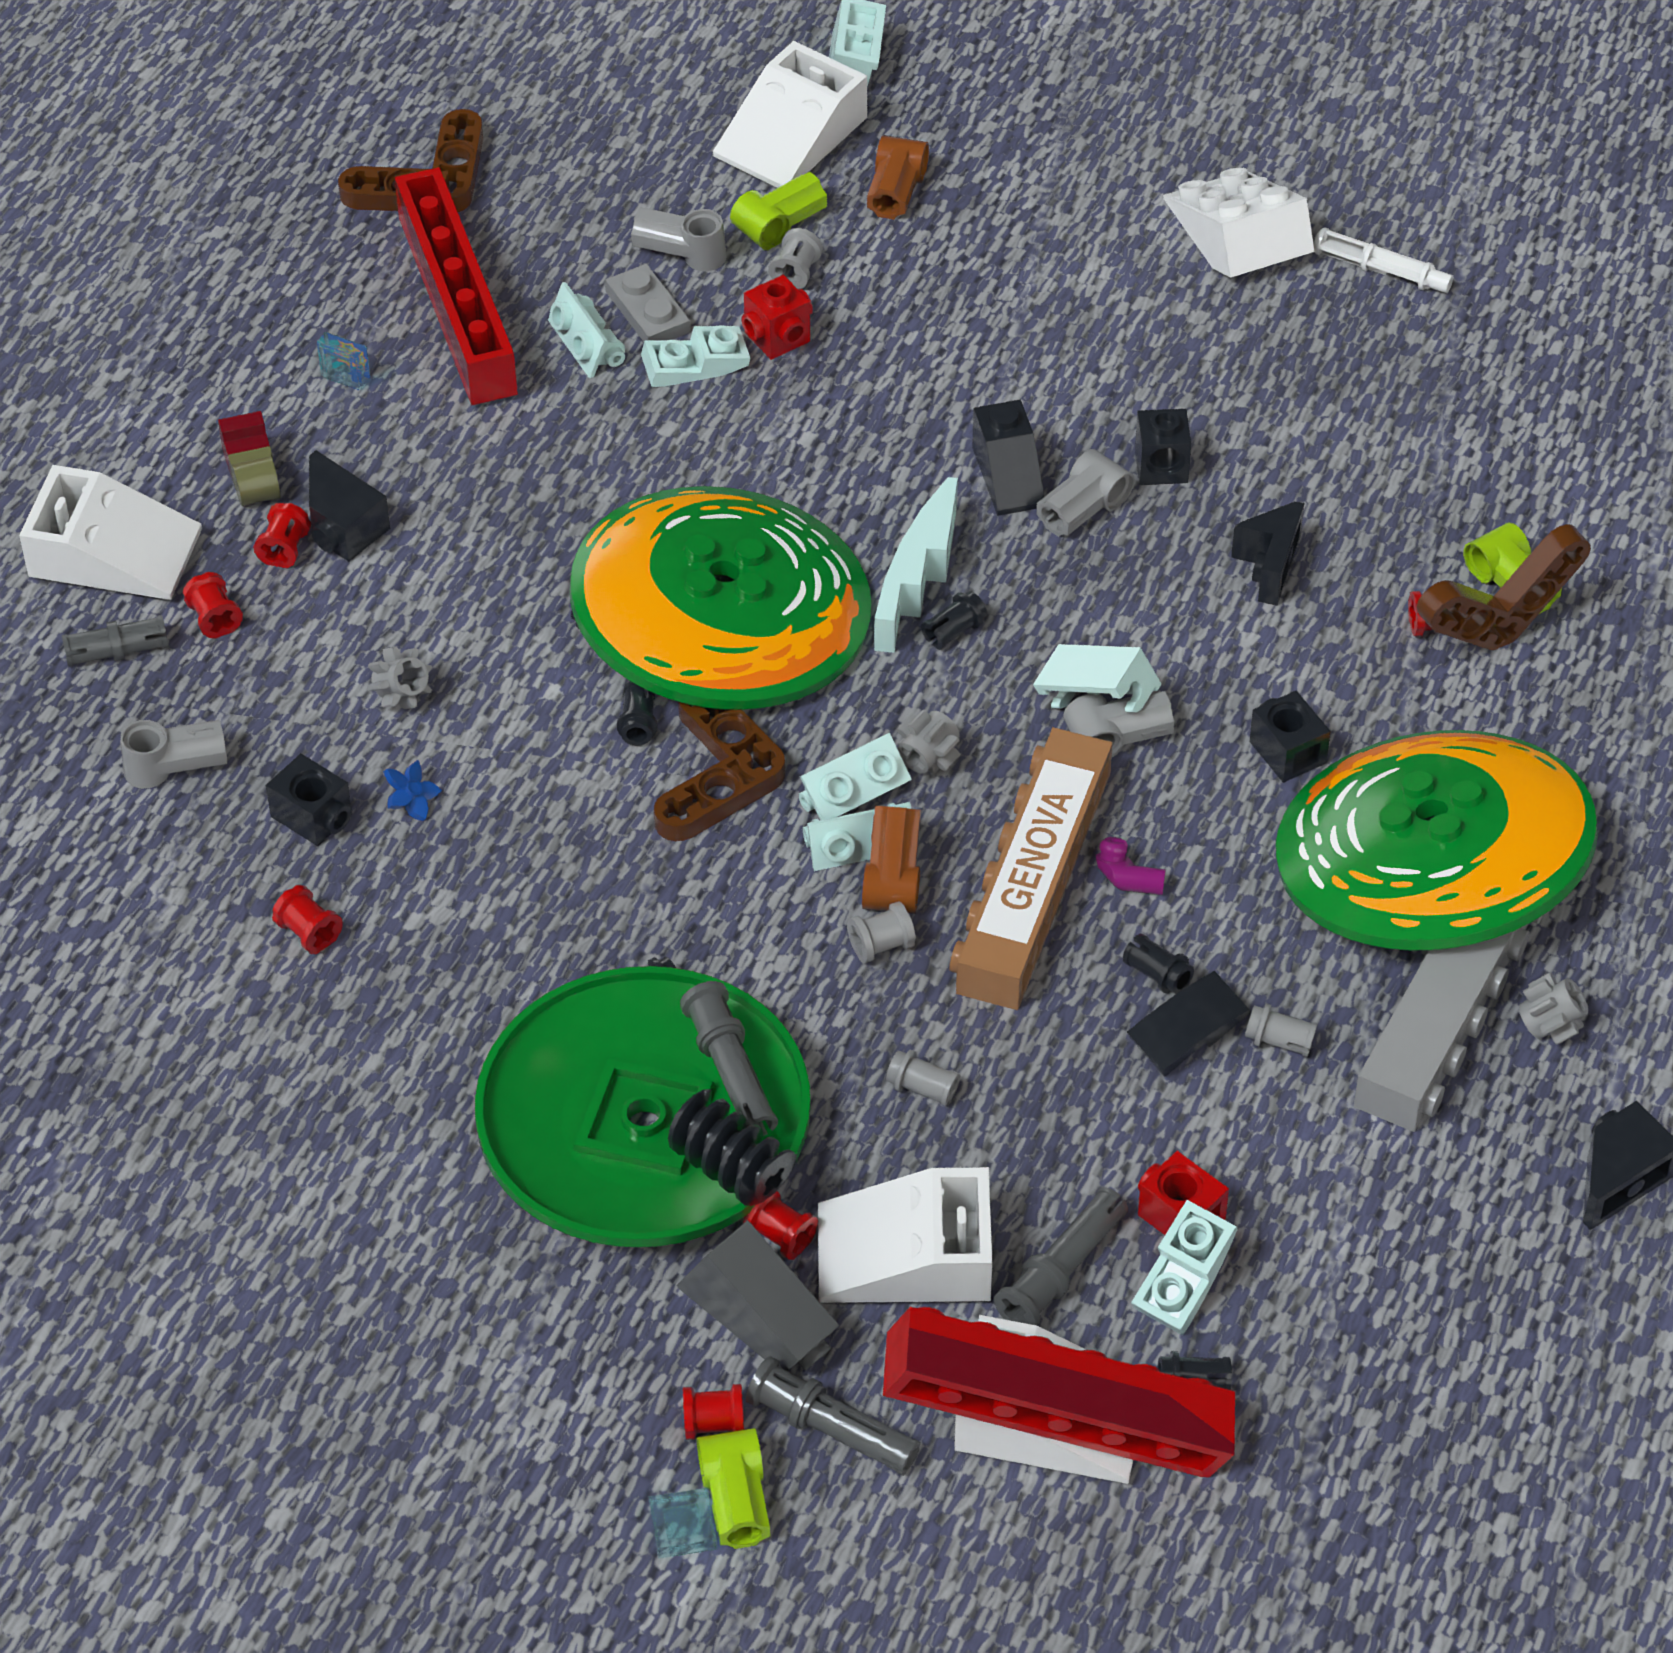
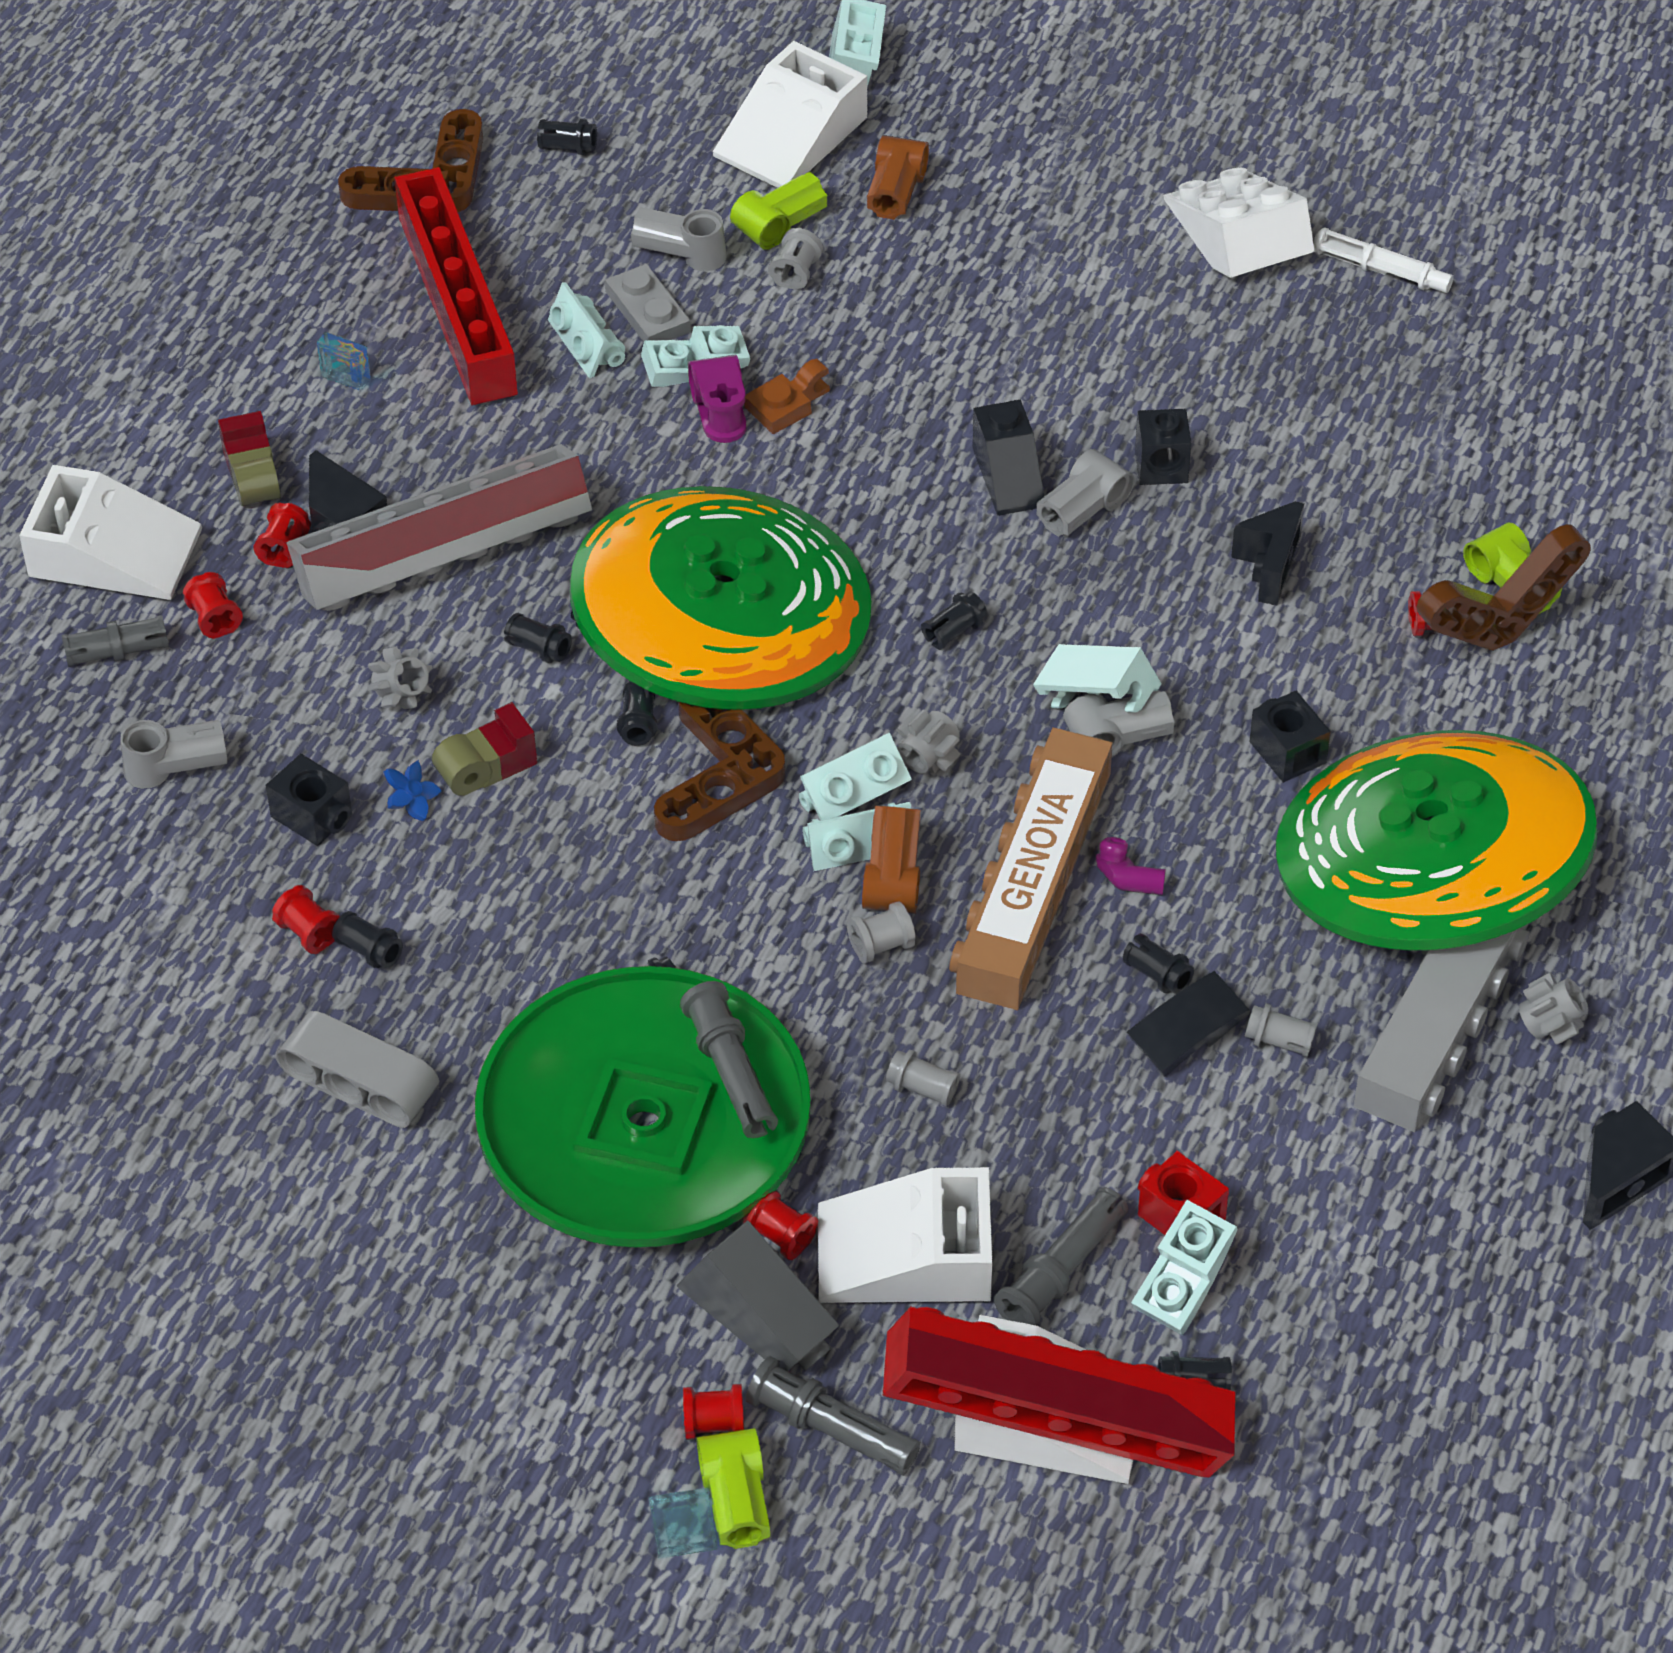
black piece [668,1089,797,1206] -> none
red brick [741,274,813,360] -> none
light aqua slope [874,477,958,653] -> none
none -> light grey beam [275,1011,439,1128]
none -> brick [286,444,592,611]
none -> black pin [332,911,403,968]
none -> leg [432,702,537,796]
none -> black pin [504,613,572,663]
none -> black pin [537,119,597,155]
none -> magenta piece [688,354,746,443]
none -> dark orange plate [744,359,830,434]

